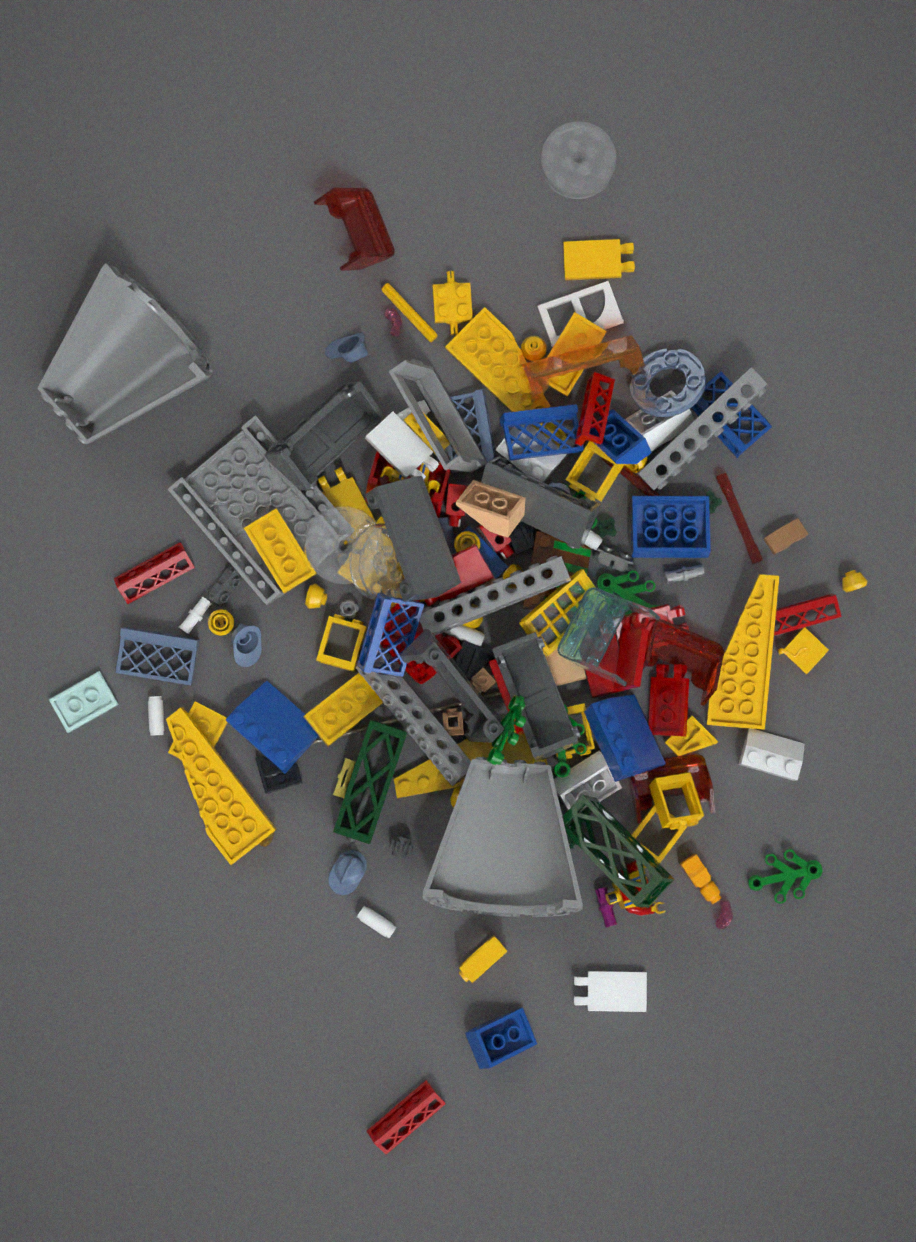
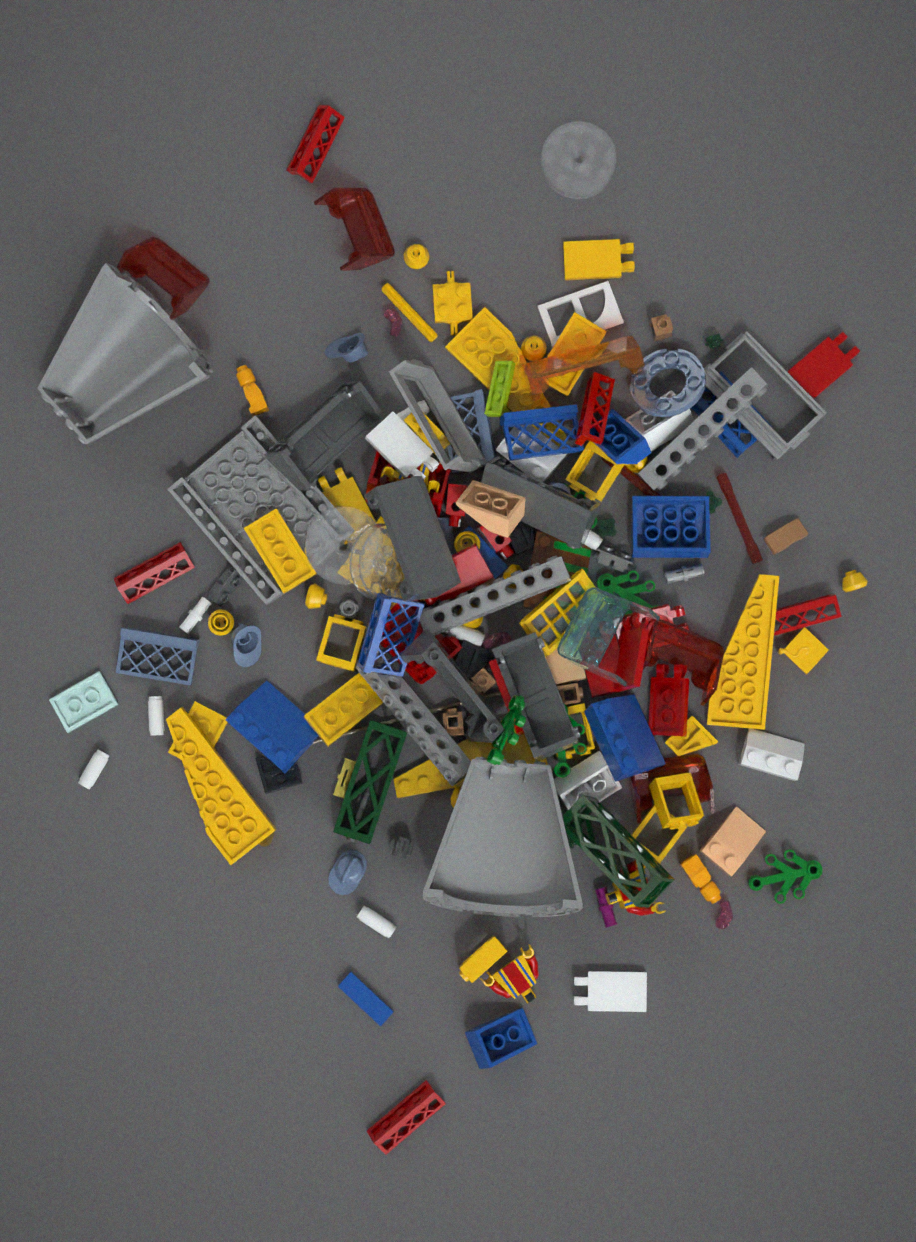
none -> white piece [78,749,109,789]
none -> clear red windscreen [116,237,210,320]
none -> light orange piece [236,365,269,417]
none -> red fence [286,105,345,183]
none -> blue tile [338,972,394,1026]
none -> yellow cone [404,244,429,269]
none -> torso [480,944,539,1003]
none -> clear pink arm [482,632,512,650]
none -> lime piece [484,361,516,417]
none -> medium nougat window [557,683,584,705]
none -> medium nougat window [649,314,673,341]
none -> light nougat slope [699,806,766,876]
none -> light grey piece [704,332,827,463]
none -> clear green plate [705,334,723,349]
none -> red tile [787,332,860,399]

